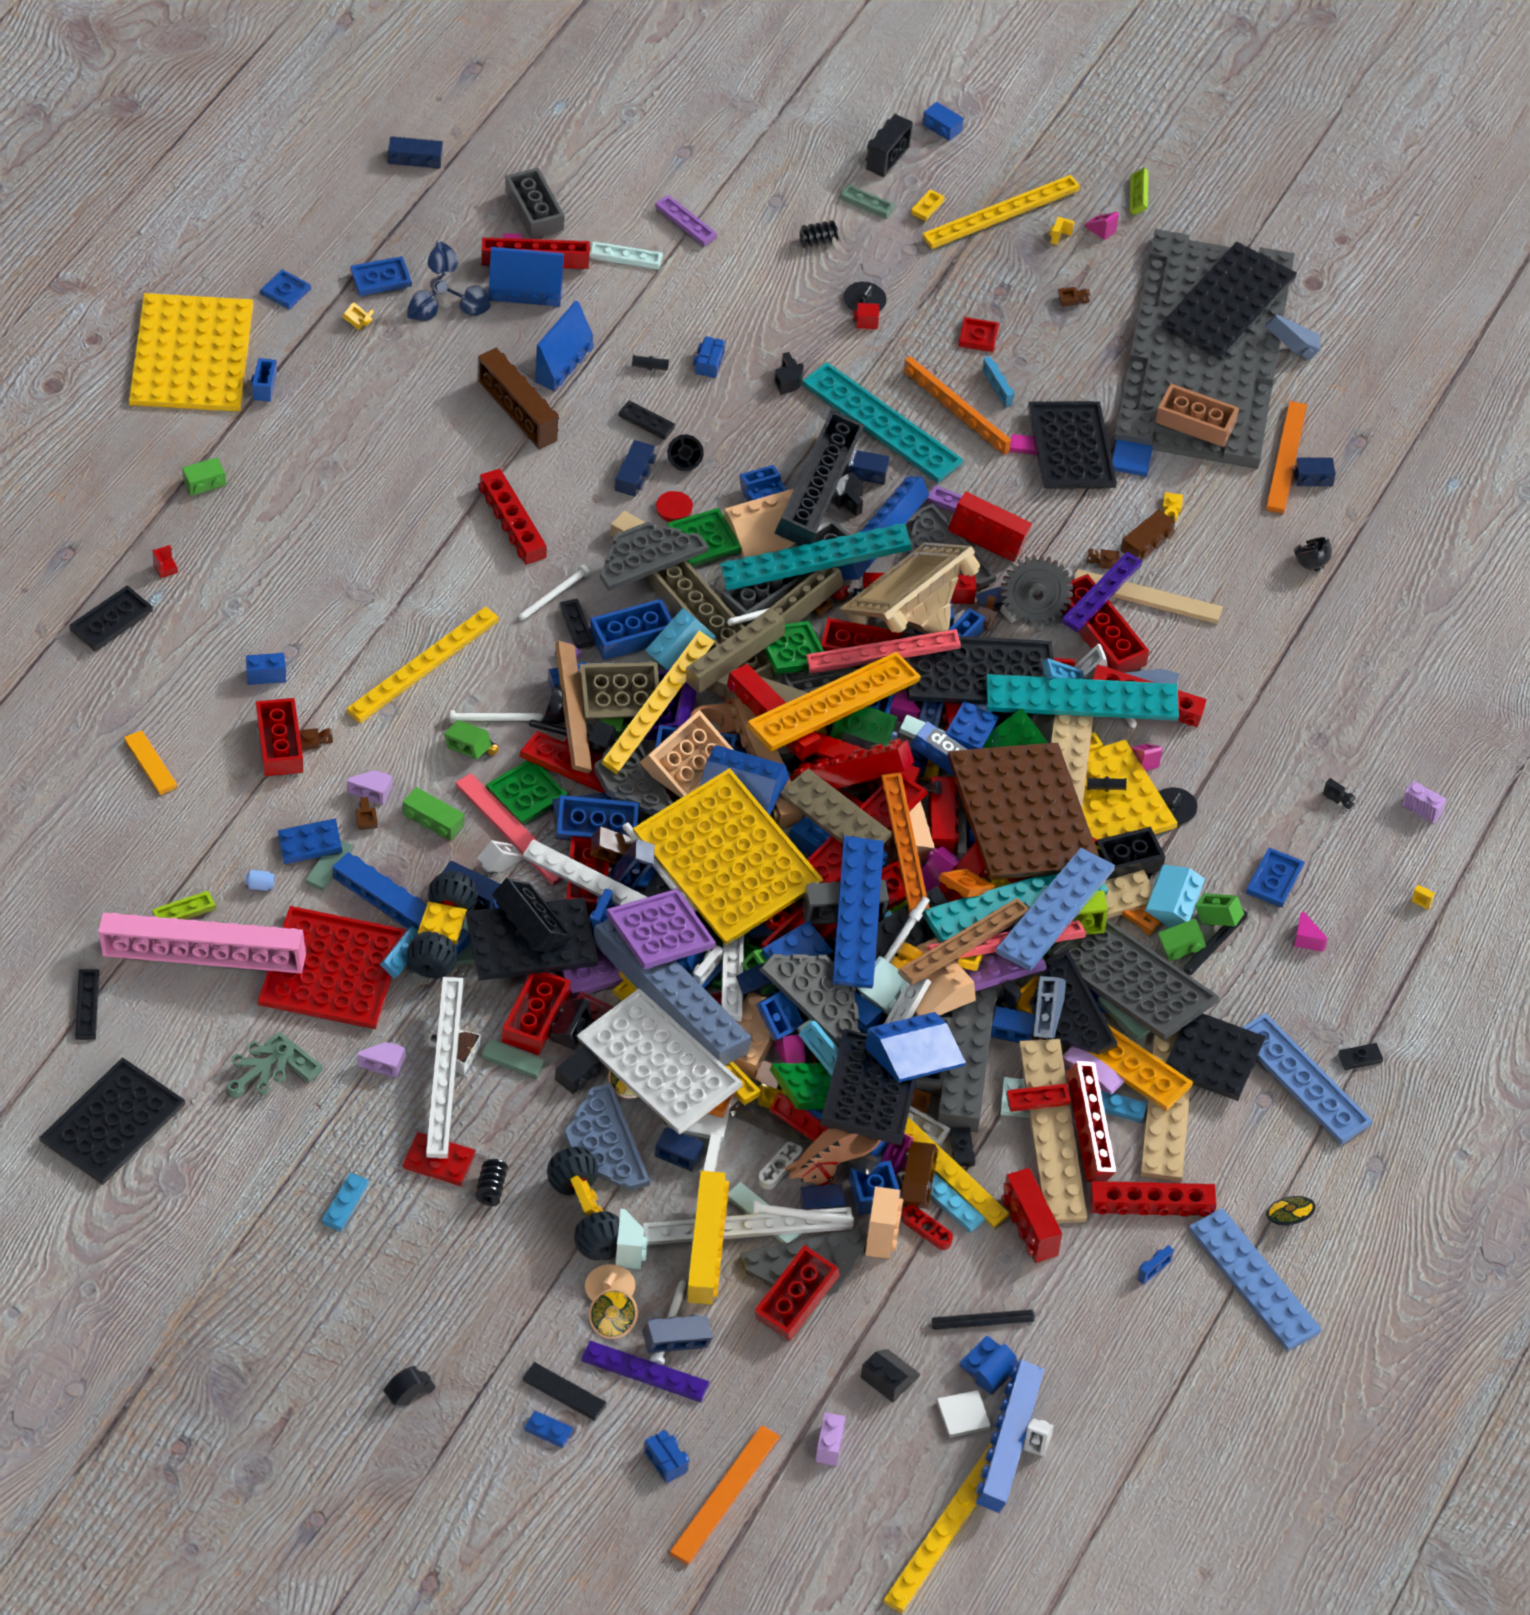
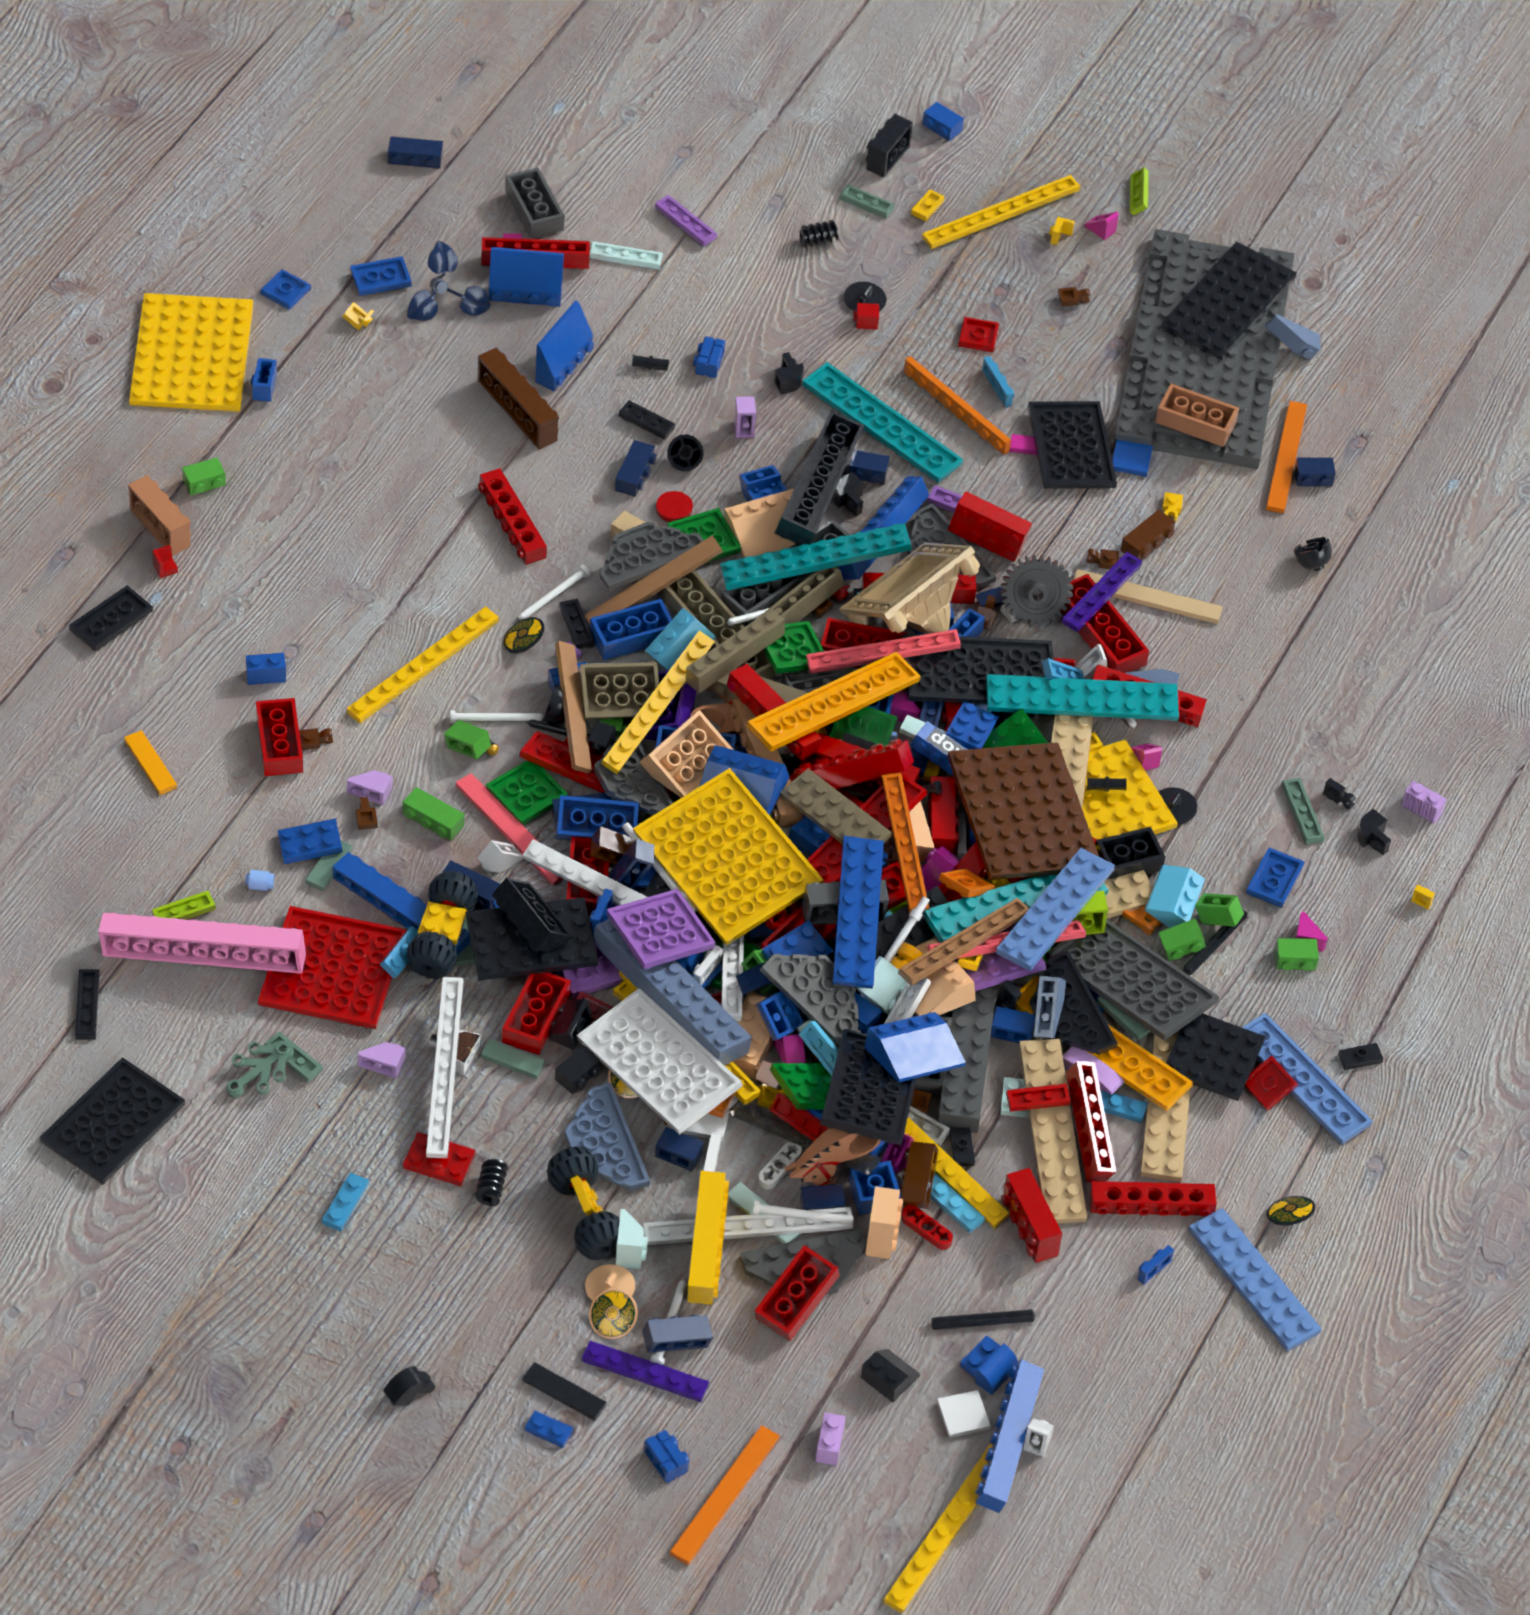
none -> nougat brick [128,475,191,556]
none -> shield [503,617,545,653]
none -> medium nougat tile [585,536,723,625]
none -> lavender brick [734,396,756,438]
none -> red tile [1245,1055,1298,1111]
none -> bright green brick [1275,938,1319,971]
none -> sand green tile [1281,778,1325,845]
none -> black brick [1357,809,1391,855]

